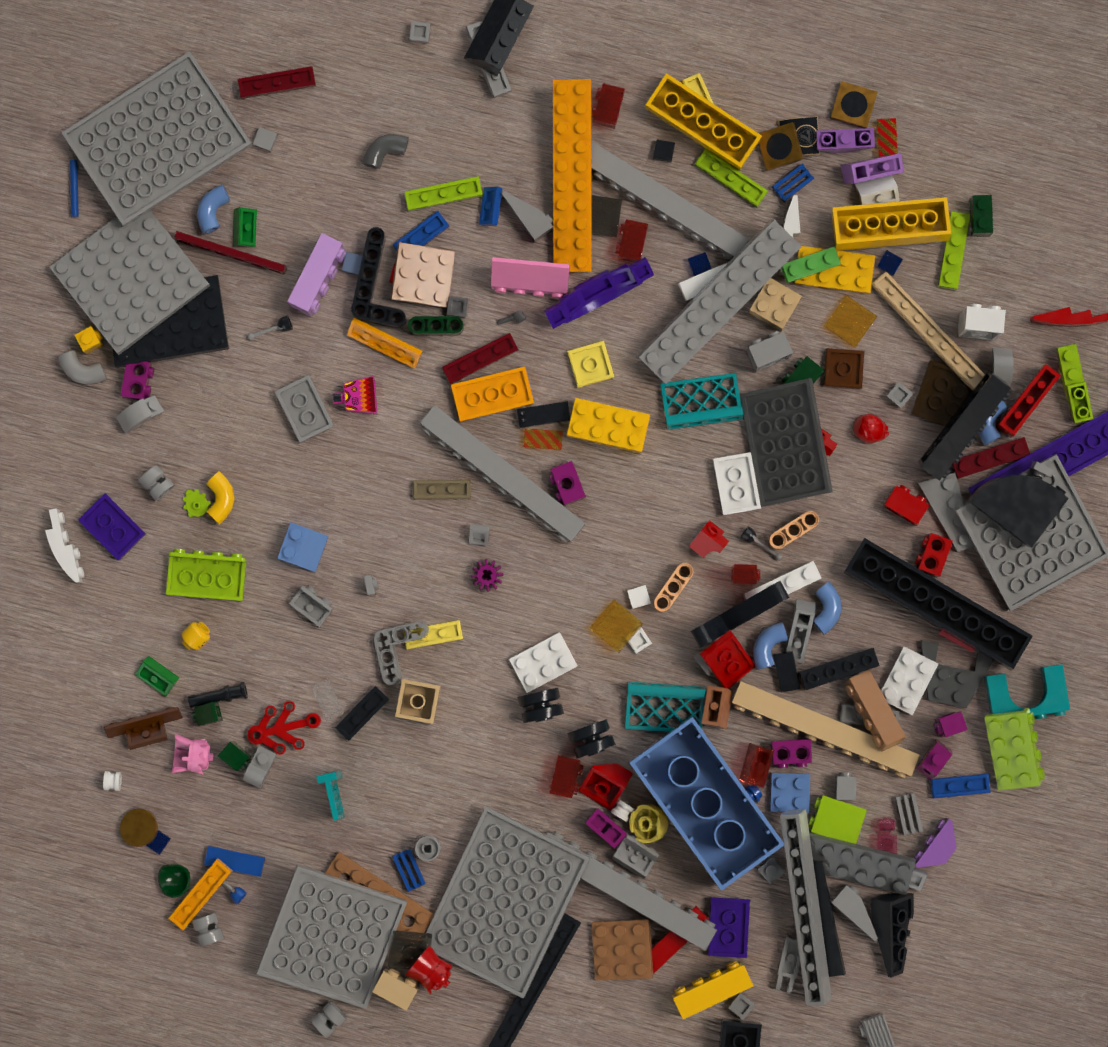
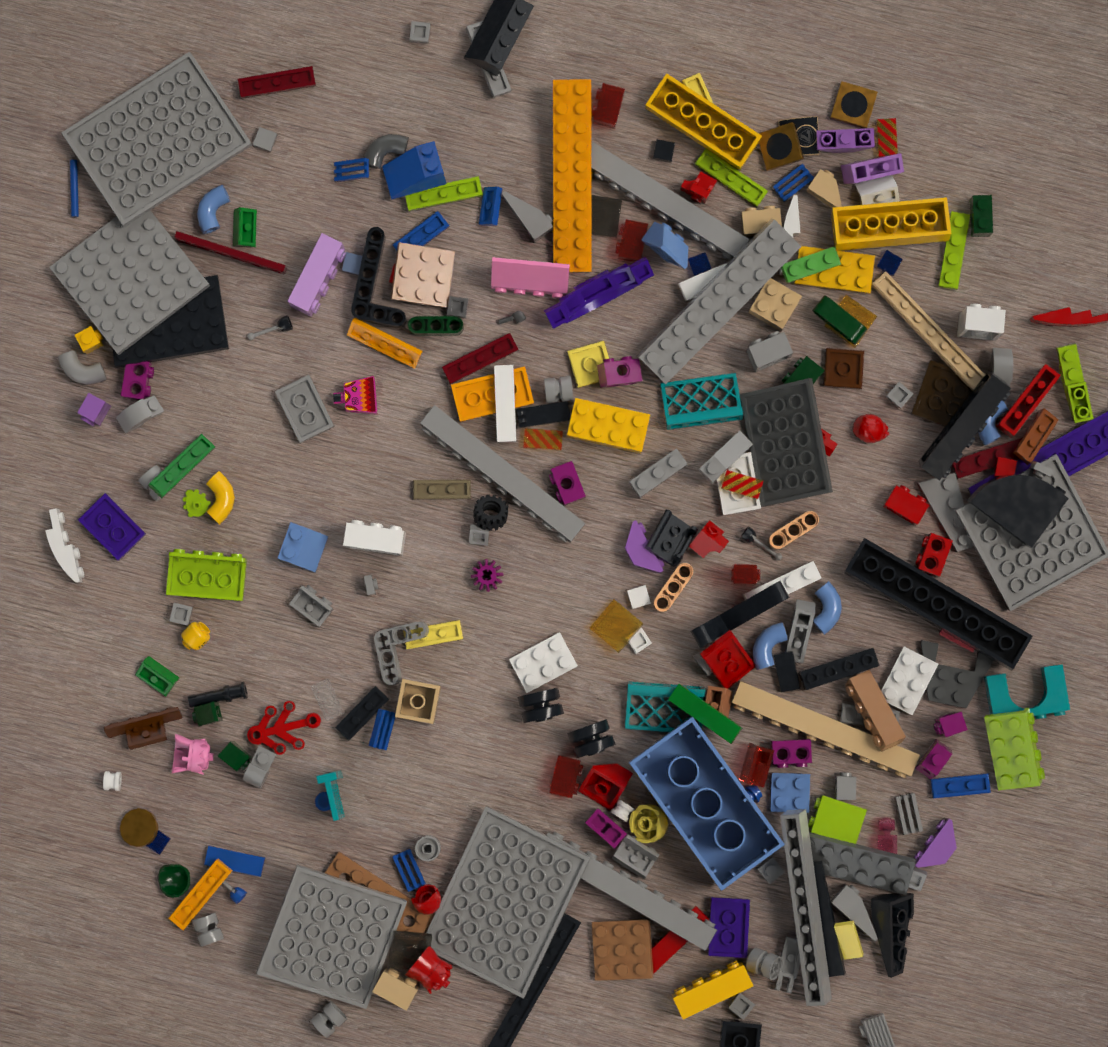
none -> medium lavender brick [77,393,111,426]
none -> green tile [148,434,215,498]
none -> light grey plate [169,603,193,626]
none -> blue plate [315,792,331,811]
none -> blue tile [334,158,369,182]
none -> white brick [343,520,406,556]
none -> blue tile [369,709,396,750]
none -> blue slope [382,141,446,199]
none -> red hair [411,884,441,915]
none -> black tyre [473,494,508,531]
none -> white tile [494,365,516,443]
none -> light grey wheel [544,376,573,403]
none -> magenta brick [597,356,643,388]
none -> medium lavender slope [625,520,665,573]
none -> light grey brick [629,448,687,498]
none -> medium blue slope [642,222,689,269]
none -> black piece [645,509,698,567]
none -> green tile [668,684,742,744]
none -> red brick [680,171,717,204]
none -> light grey slope [698,431,753,484]
none -> tile [721,470,764,500]
none -> tan piece [741,206,782,237]
none -> light grey wheel [746,947,783,980]
none -> tan slope [806,169,842,208]
none -> dark green beam [812,295,867,345]
none -> light yellow tile [834,921,864,960]
none -> red tile [994,457,1017,477]
none -> dark orange plate [1013,408,1058,465]

